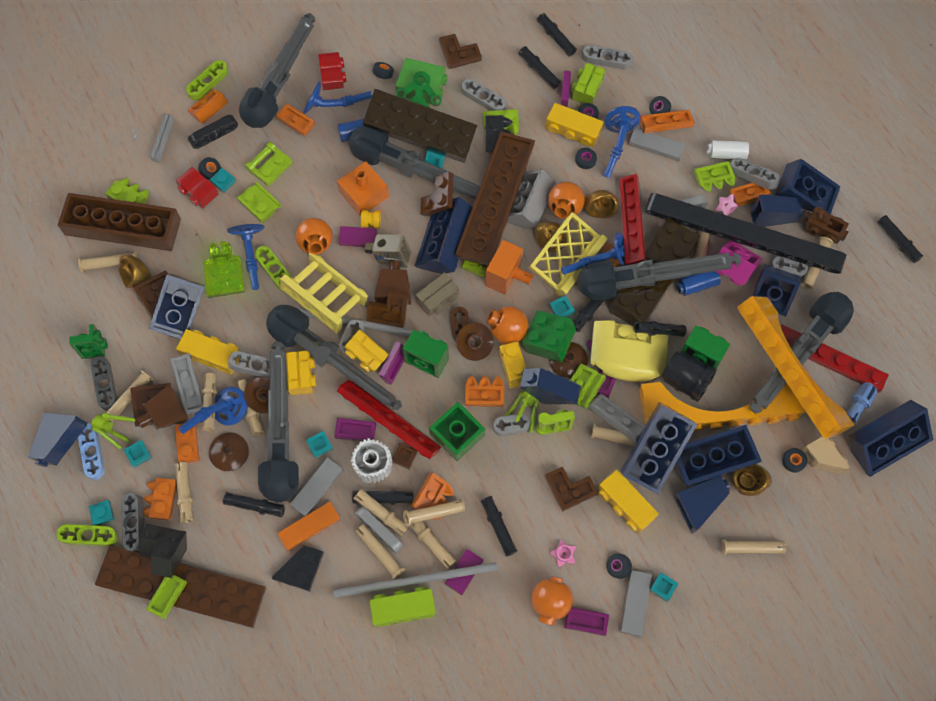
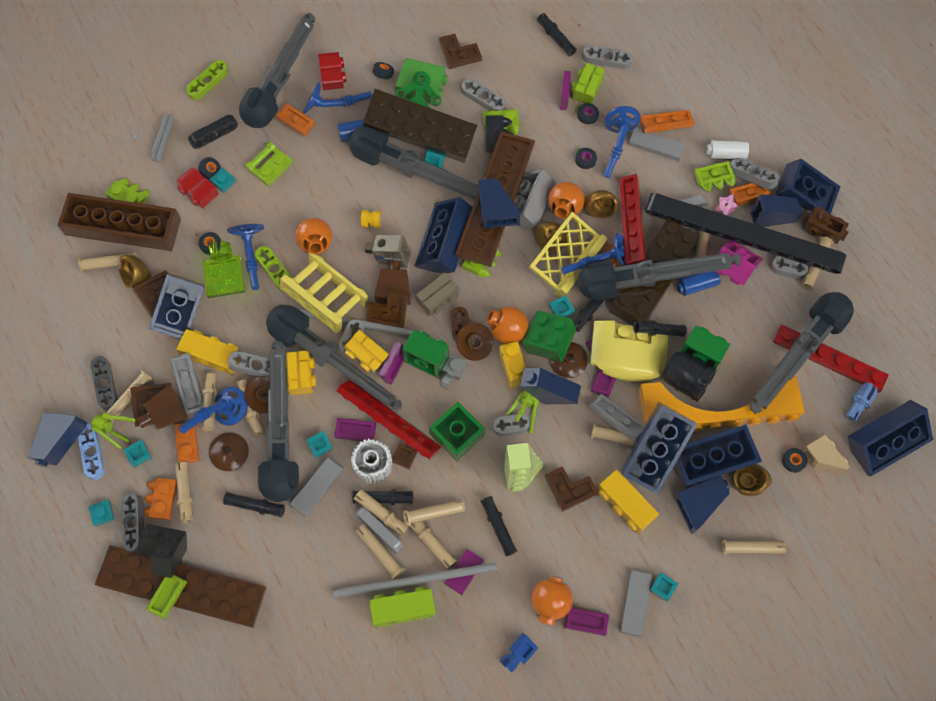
lime beam [56,524,118,547] -> none
green bracket [69,324,108,359] -> none
orange slope [187,89,228,124] -> none
lime plate [237,181,282,223] -> none
black wing [272,545,324,592] -> none
orange tile [277,502,341,551] -> none
orange brick [337,161,389,217] -> none
magenta tile [339,226,378,247] -> none
orange plate [410,472,454,520] -> none
reddish brown plate [421,171,454,217] -> none
orange plate [465,375,504,407] -> none
orange brick [485,240,534,295] -> none
black pin [519,46,561,89] -> none
lime plate [536,410,575,435] -> none
yellow brick [545,103,604,148] -> none
bright pink plate [550,540,576,567] -> none
lime plate [570,364,606,410] -> none
black wheel [606,553,632,579] -> none
black wheel [649,96,671,114] -> none
light orange arch [737,296,854,439] -> none
dark blue slope [752,264,801,317] -> none
black pin [877,215,924,264] -> none
none -> black wheel [199,232,222,255]
none -> light grey plate [441,354,468,389]
none -> dark blue slope [478,178,520,229]
none -> blue plate [500,633,538,672]
none -> yellowish green wedge [504,443,543,492]

